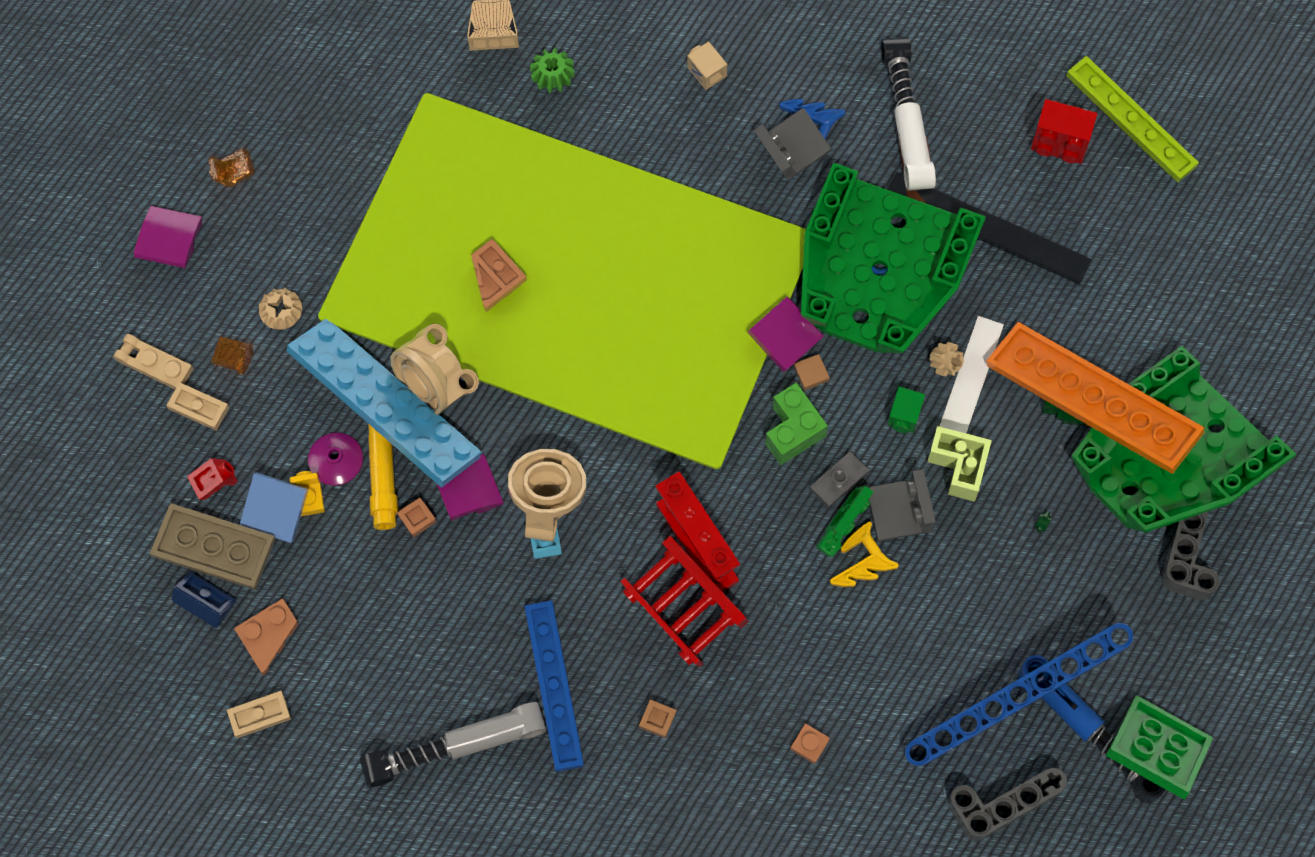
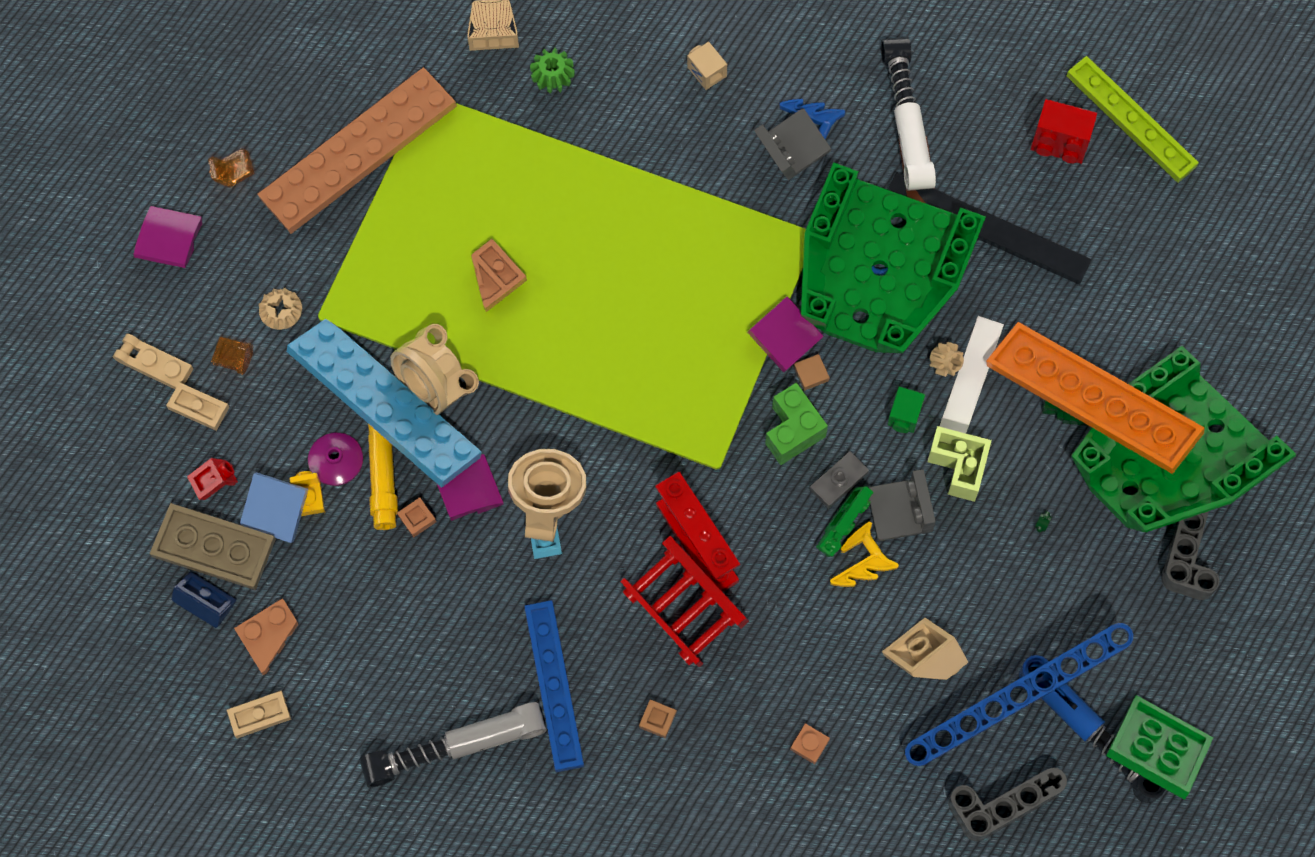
none -> nougat plate [257,67,457,234]
none -> tan slope [882,618,968,680]

